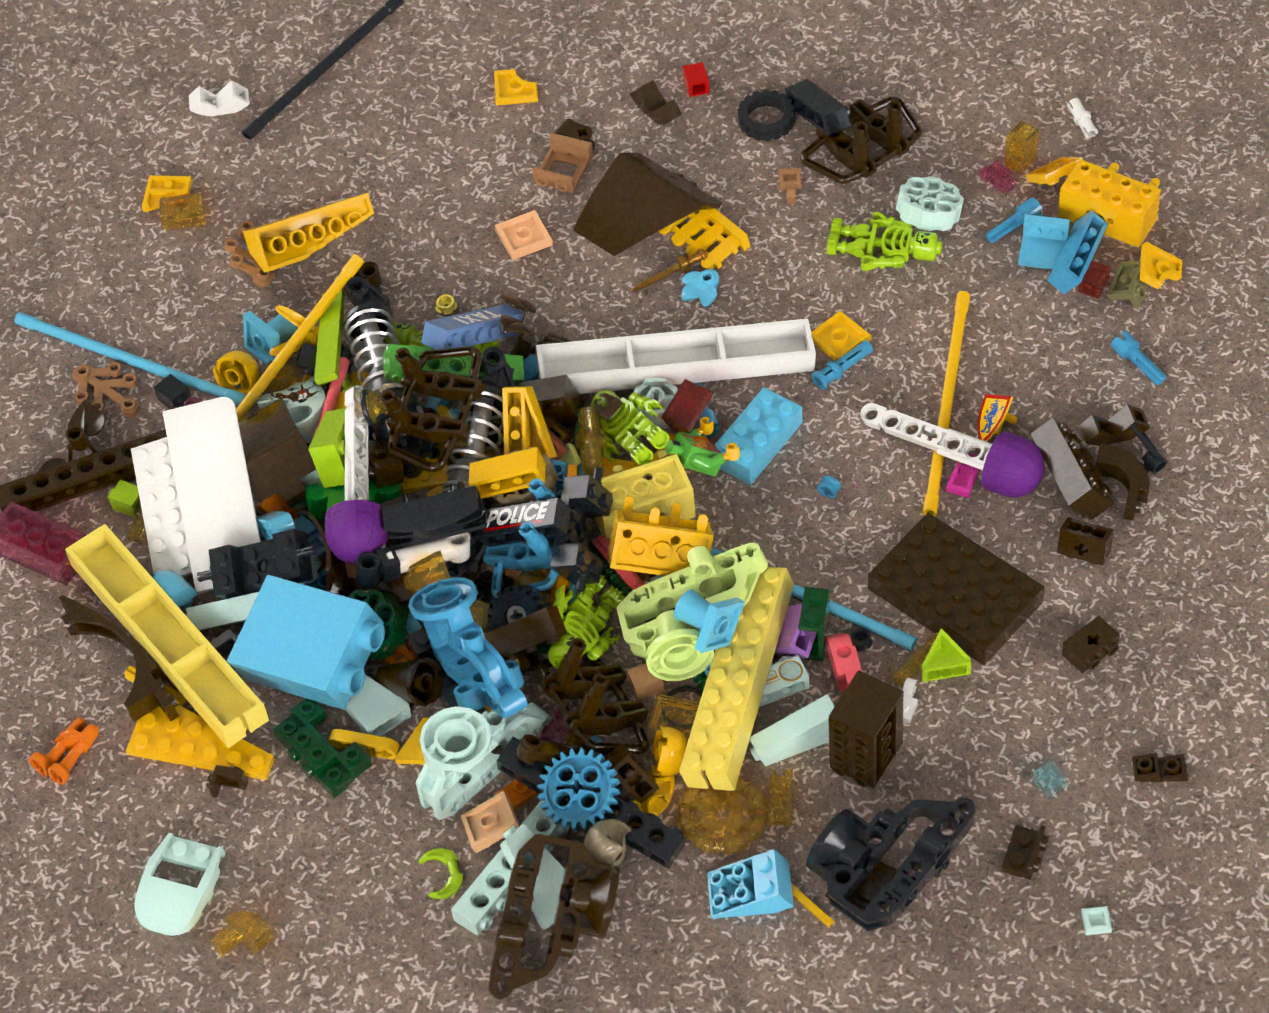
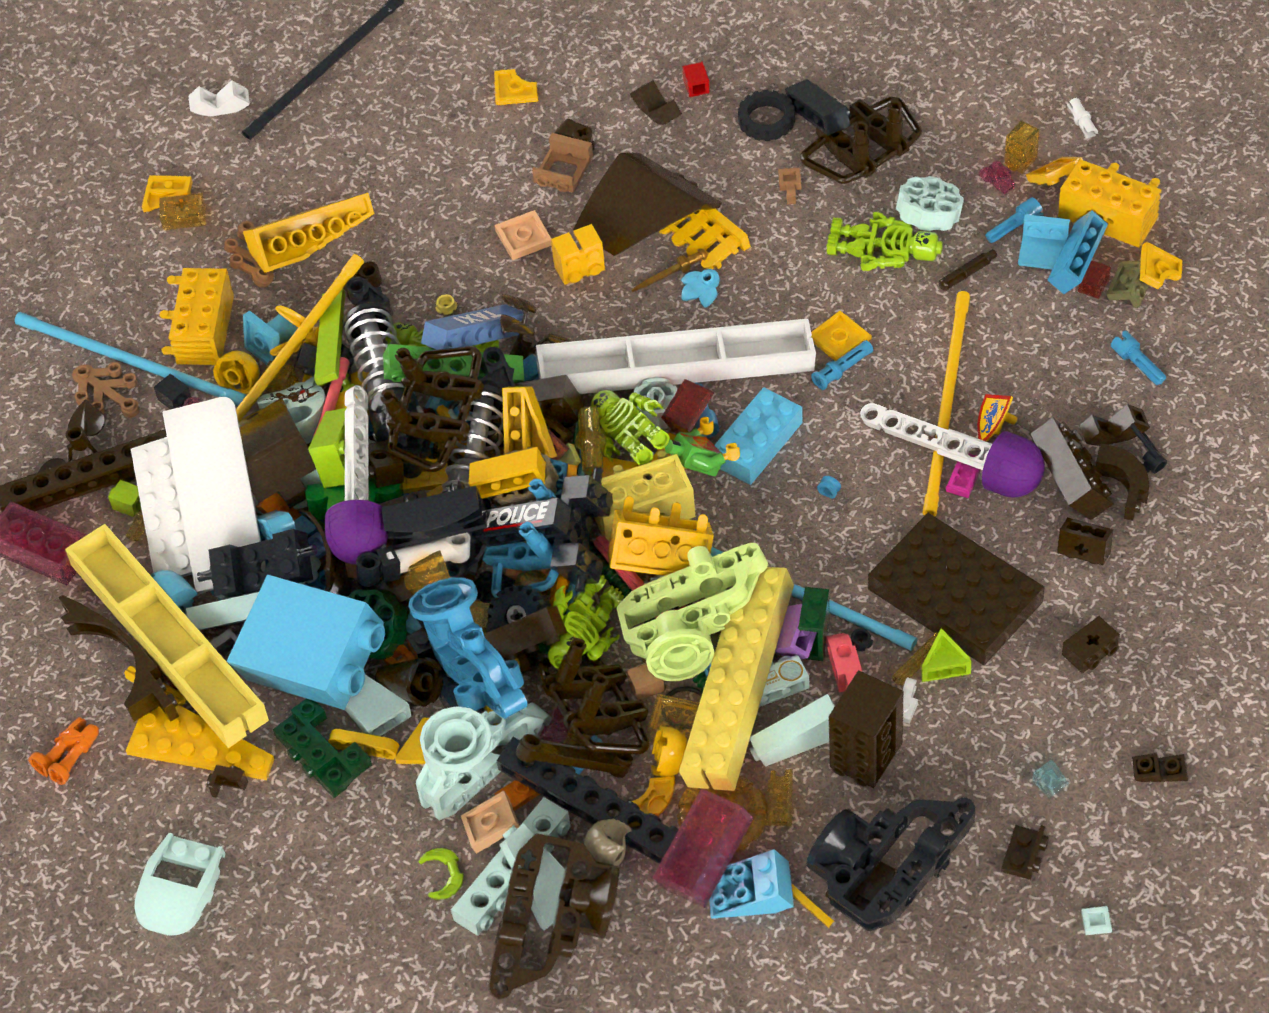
clear yellow brick [211,911,275,958] -> none
clear yellow hat [360,388,400,426] -> none
dark azure gear [537,748,620,832] -> none
dark brown tile [594,393,623,422] -> none
dark brown brick [604,743,660,804] -> none
medium azure plant [674,589,745,653] -> none
none -> yellow piece [159,268,234,365]
none -> yellow piece [551,224,605,285]
none -> clear pink piece [652,788,754,908]
none -> dark brown piece [939,249,997,291]

